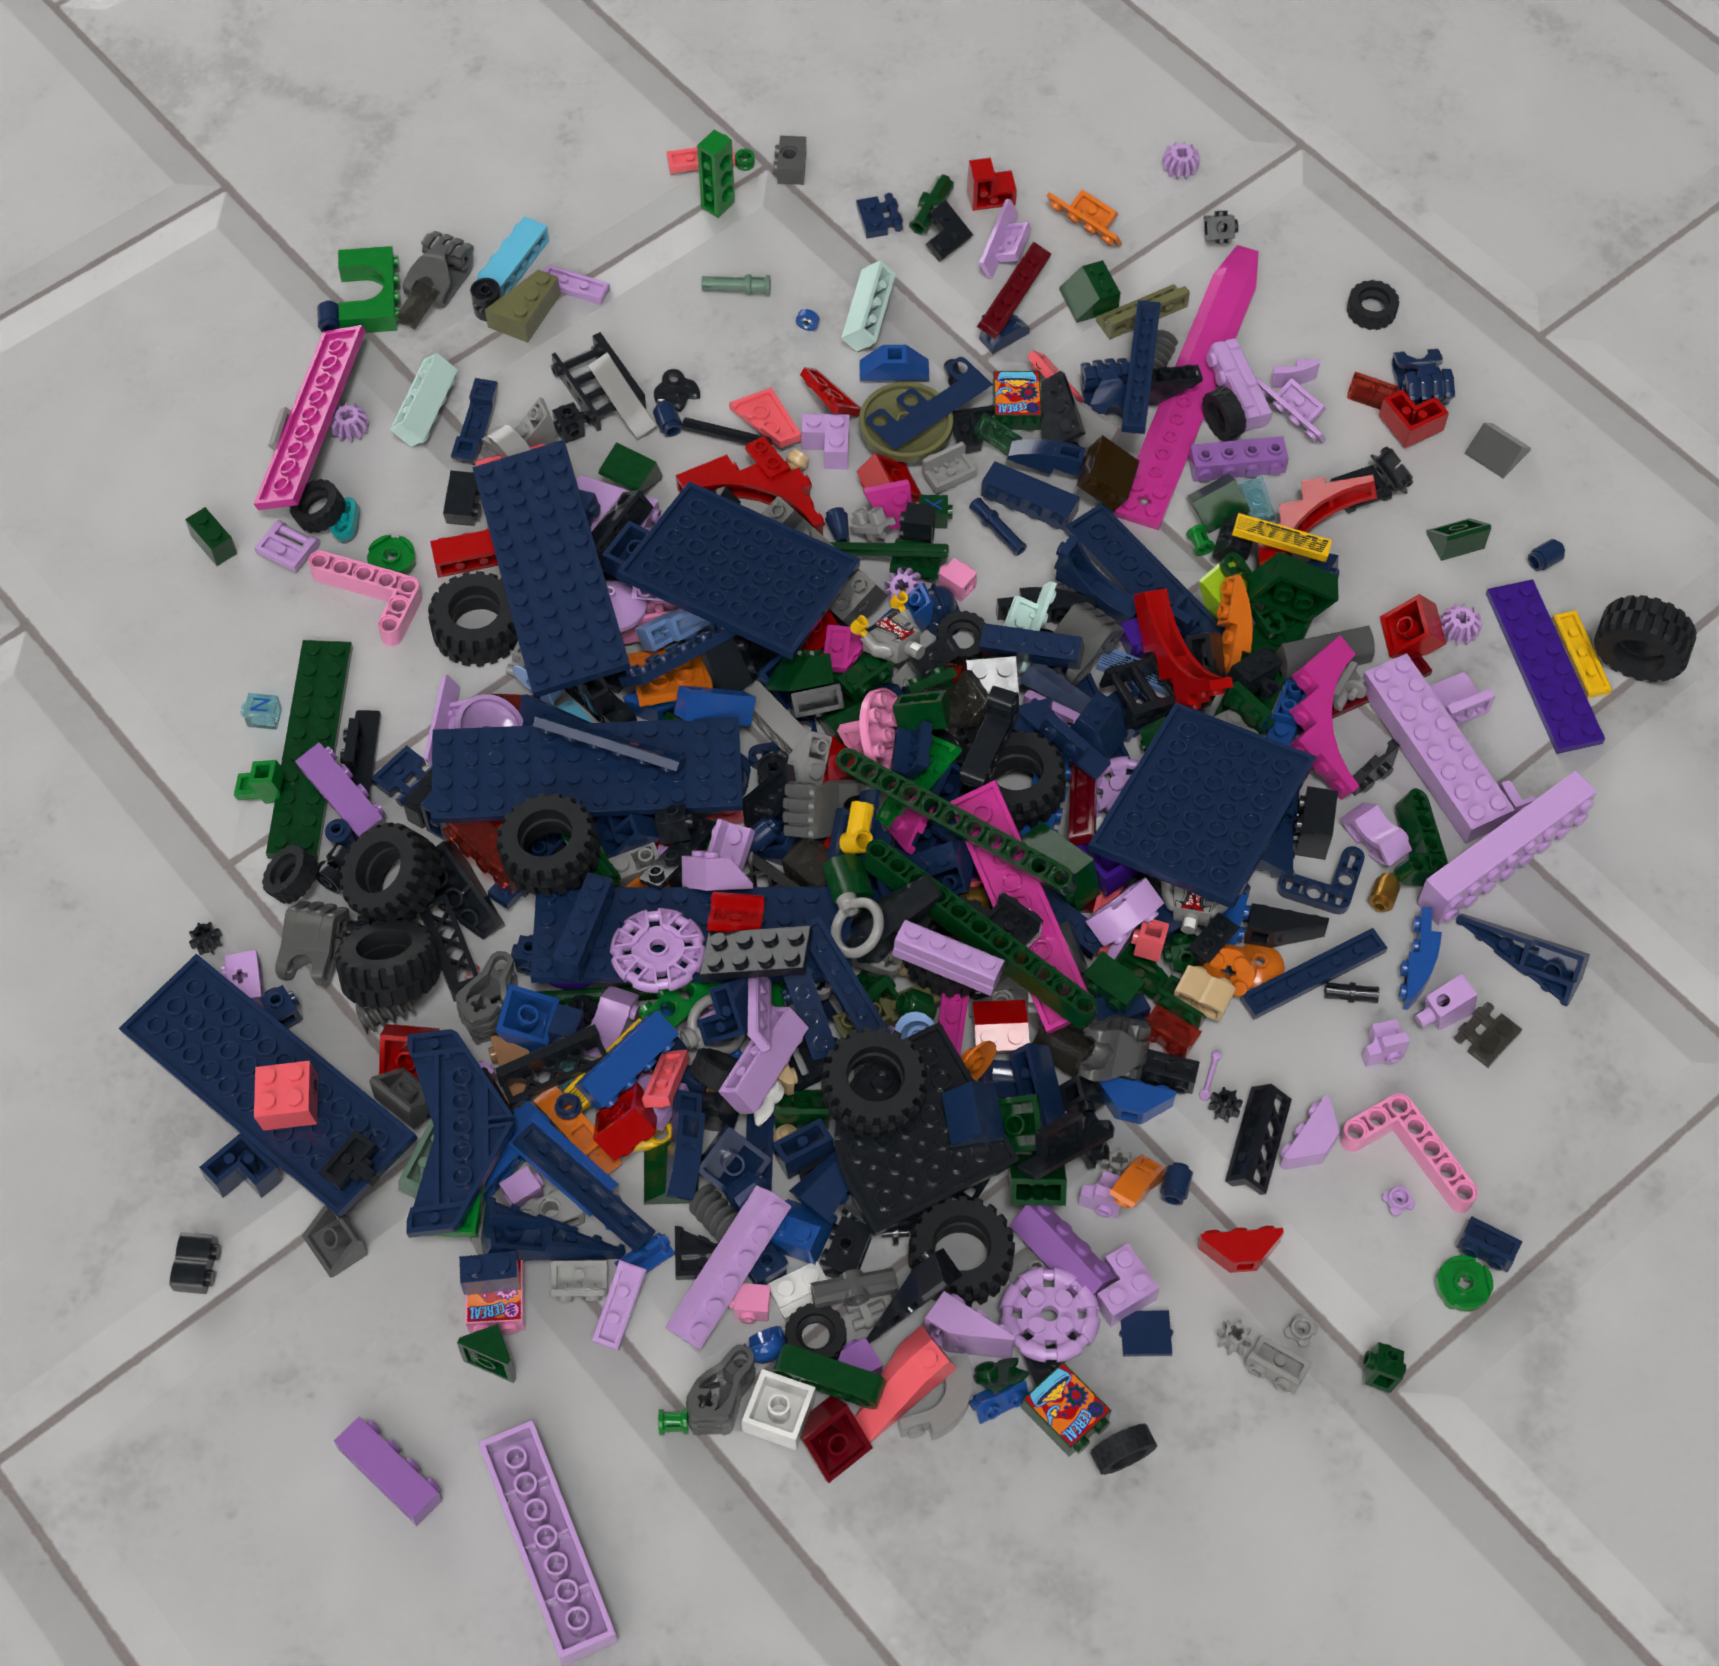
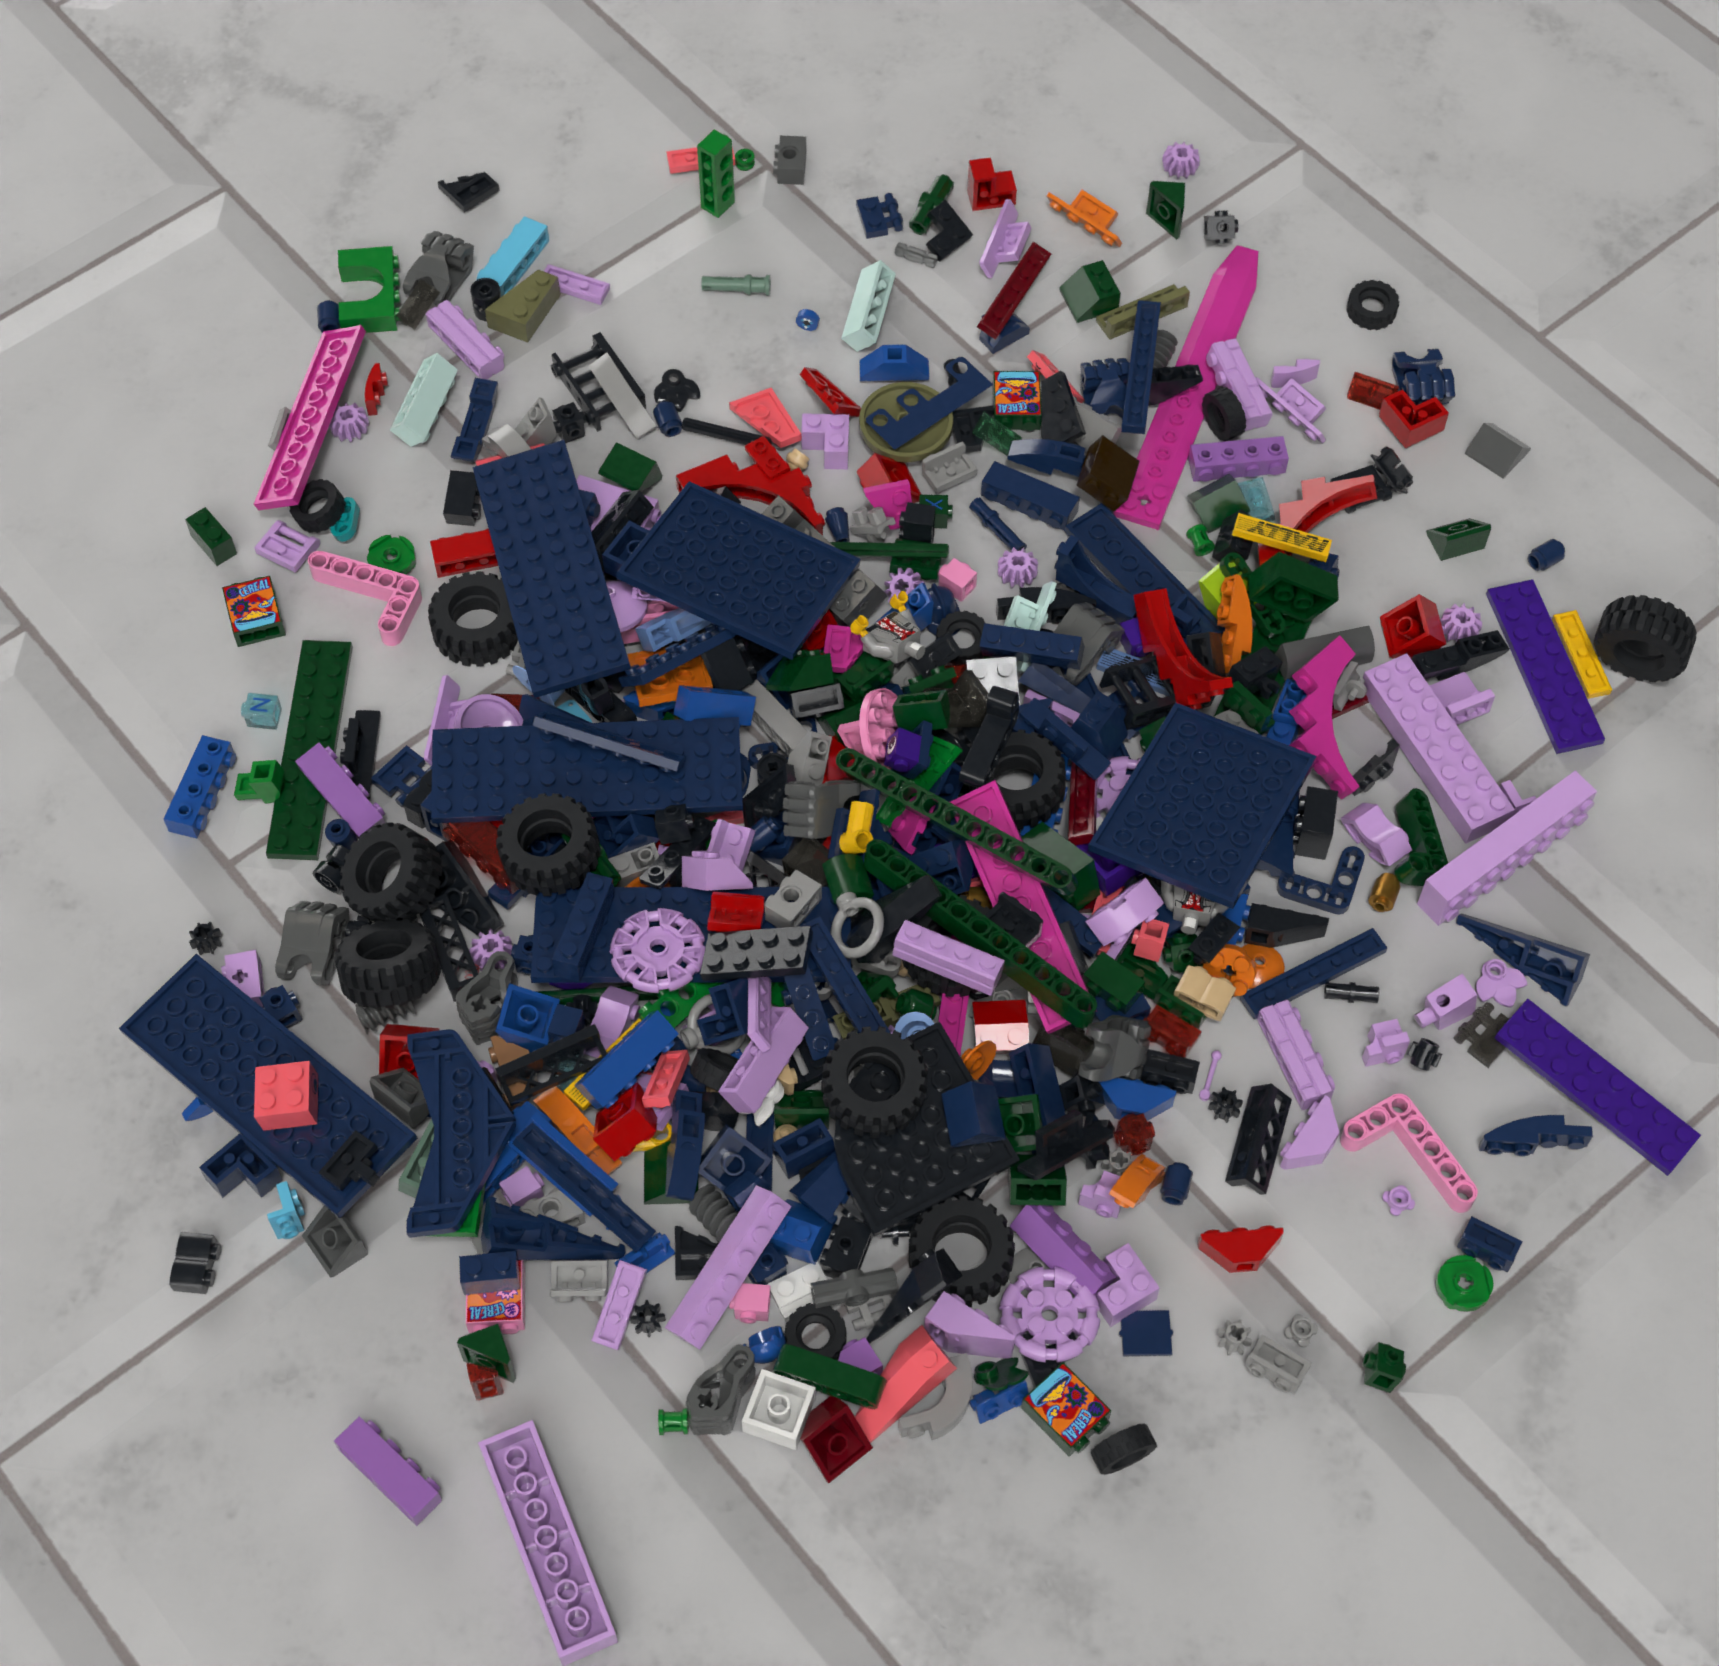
black tyre [262,844,318,904] -> none
dark blue plate [555,1093,582,1120] -> none
blue slope [1399,907,1442,1010] -> none
none -> blue brick [164,735,236,839]
none -> blue tile [182,1097,214,1121]
none -> brick [222,576,286,647]
none -> medium azure bracket [267,1181,305,1239]
none -> red slope [365,363,388,416]
none -> lavender brick [426,300,504,380]
none -> black wing [437,172,500,212]
none -> clear red slope [466,1363,504,1401]
none -> lavender gear [469,928,513,971]
none -> black gear [630,1300,666,1338]
none -> light grey brick [764,870,822,928]
none -> dark purple brick [884,728,922,773]
none -> dark grey axle [895,242,938,268]
none -> lavender gear [997,547,1038,588]
none -> clear red brick [1114,1113,1155,1156]
none -> dark green slope [1146,181,1185,240]
none -> lavender brick [1257,1000,1335,1110]
none -> black gear [1407,1038,1443,1071]
none -> black slope [1411,630,1510,681]
none -> lavender plate [1476,959,1528,1007]
none -> dark blue slope [1479,1115,1593,1156]
none -> dark purple plate [1494,998,1701,1176]

